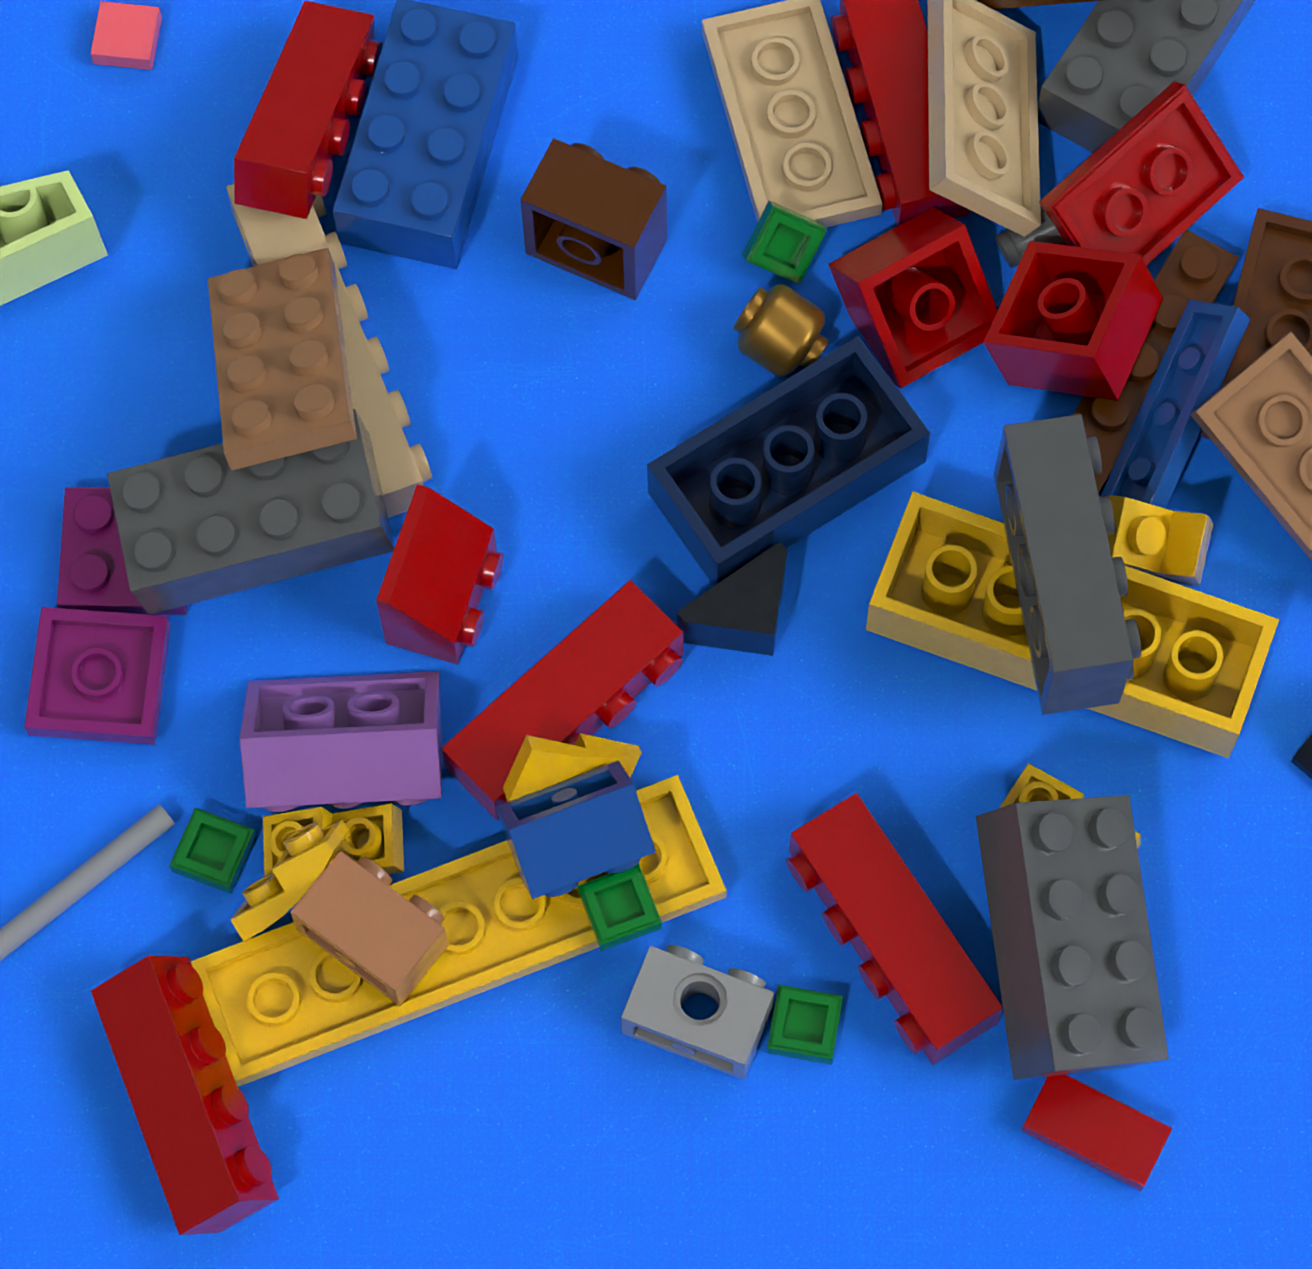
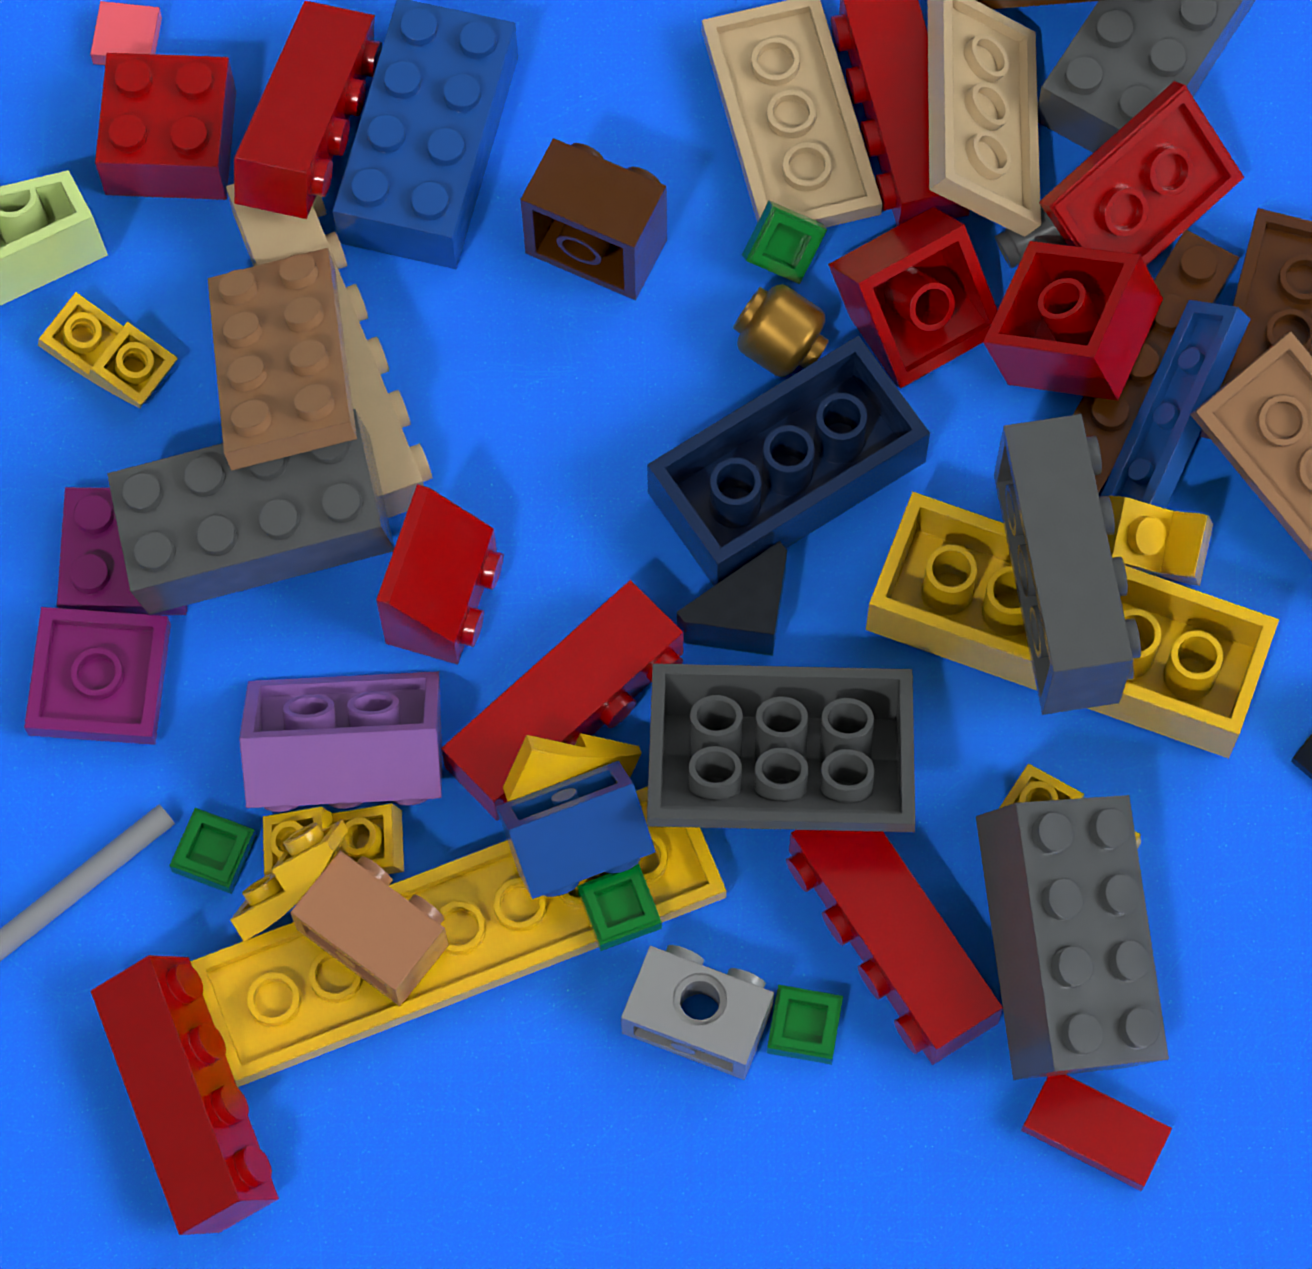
none -> yellow slope [38,292,178,408]
none -> red brick [95,53,236,200]
none -> dark grey slope [647,664,915,832]

